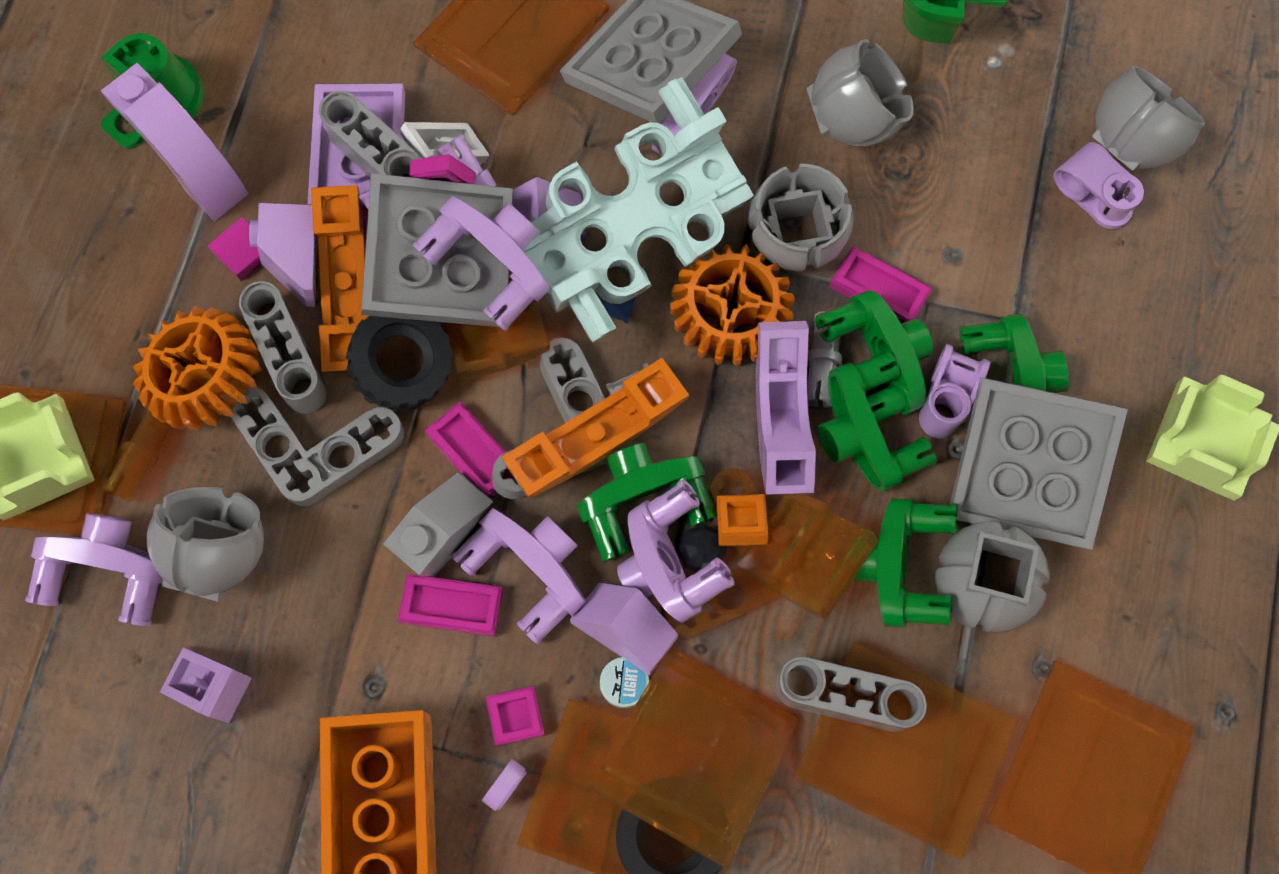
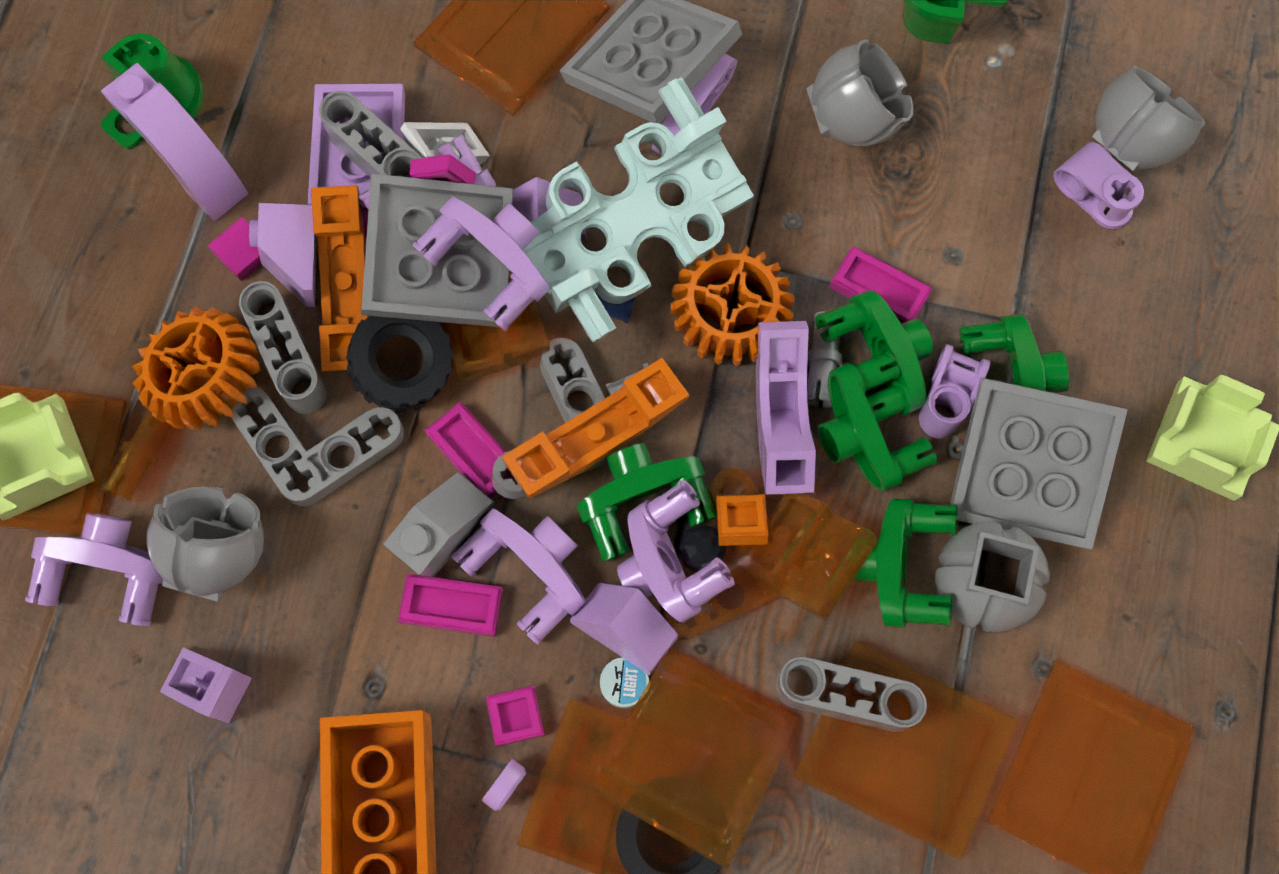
light grey piece [748,164,854,272] -> none

